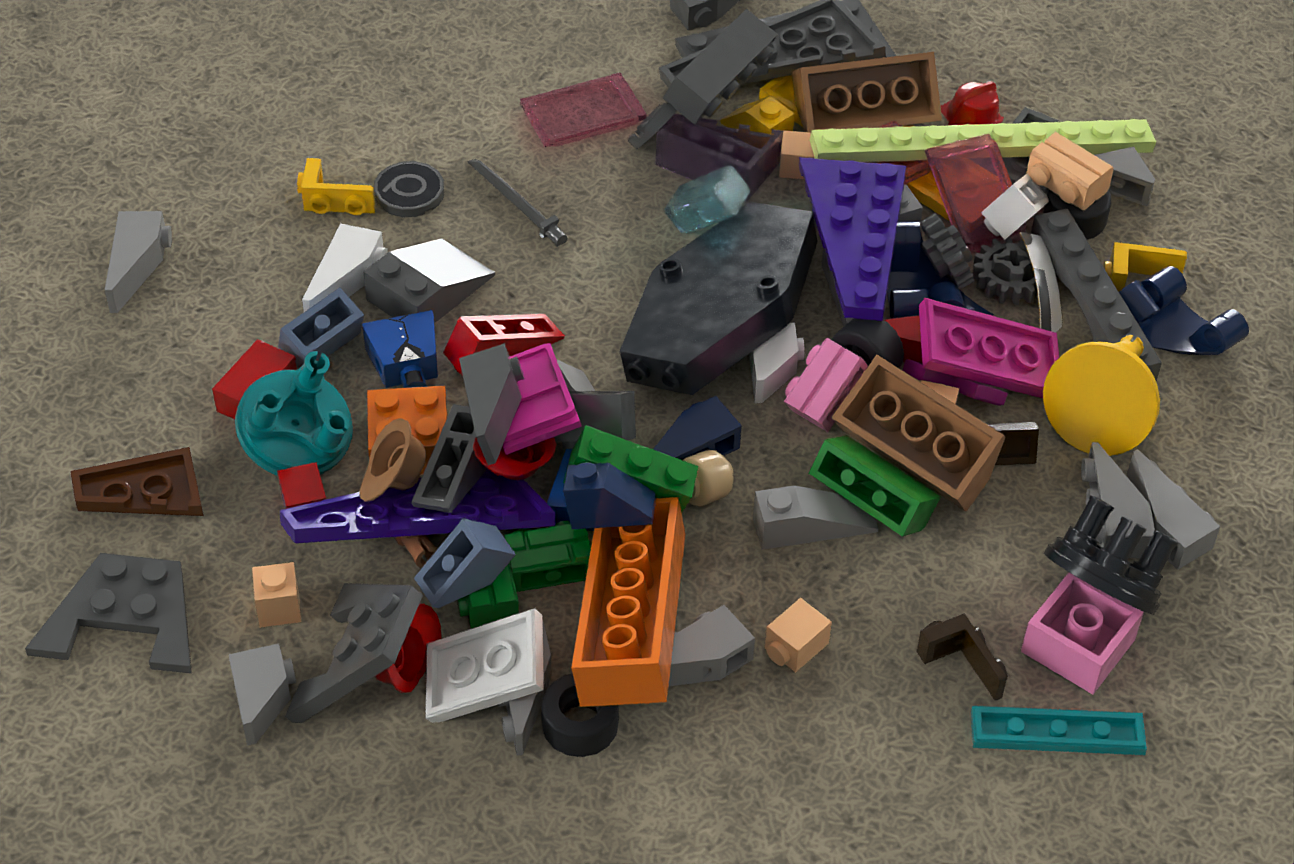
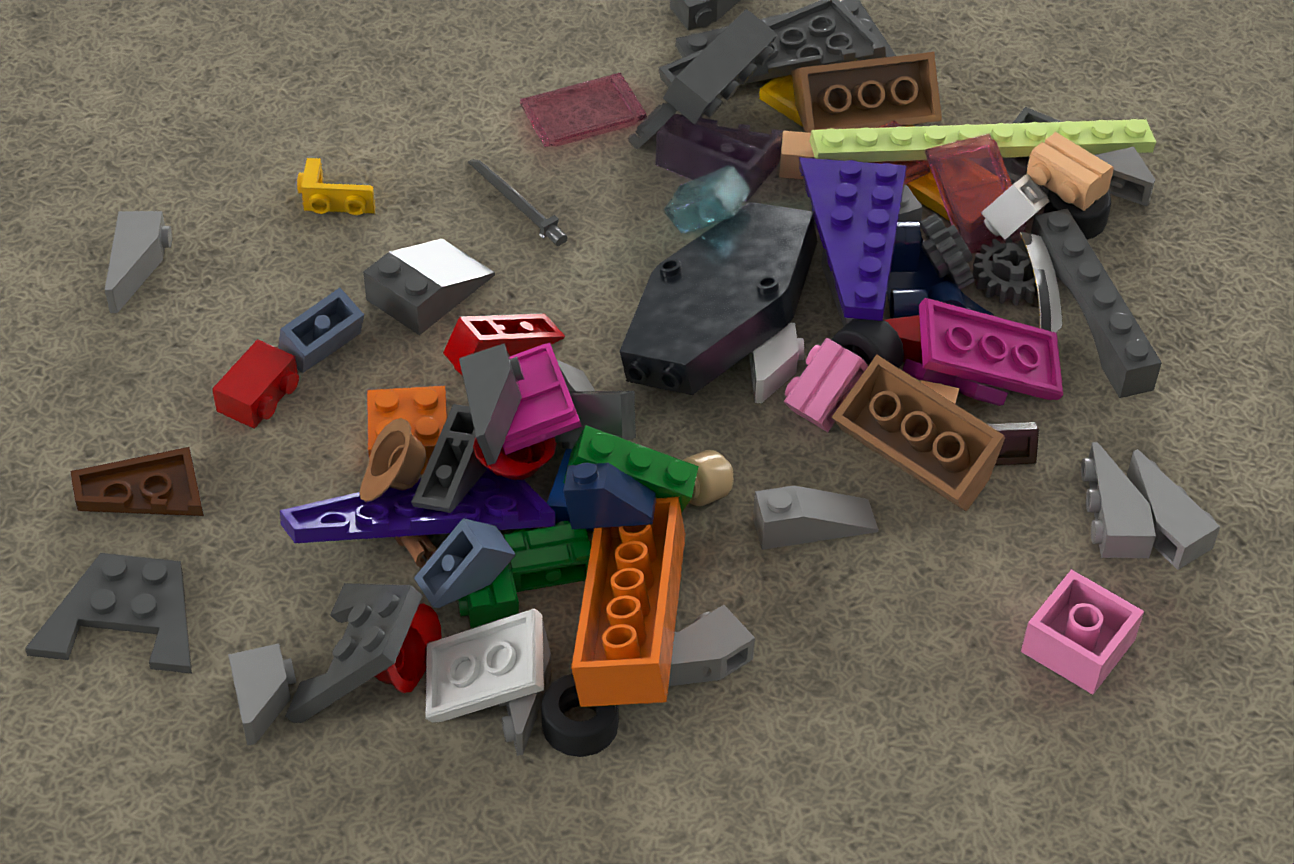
teal piece [235,351,353,476] -> none
light nougat brick [252,562,301,627] -> none
red brick [277,462,326,509] -> none
white slope [302,223,388,312] -> none
blue torso [362,310,438,388] -> none
tile [374,161,444,217] -> none
dark blue slope [653,396,742,460] -> none
yellow slope [720,96,795,157] -> none
light nougat brick [765,598,832,673] -> none
green brick [809,435,941,537] -> none
dark brown bracket [917,613,1008,701] -> none
red piece [941,81,1004,125] -> none
teal tile [971,706,1147,755] -> none
yellow piece [1043,335,1160,456] -> none
black piece [1044,495,1179,615] -> none
yellow bracket [1103,242,1187,292] -> none
dark blue panel [1119,266,1249,355] -> none

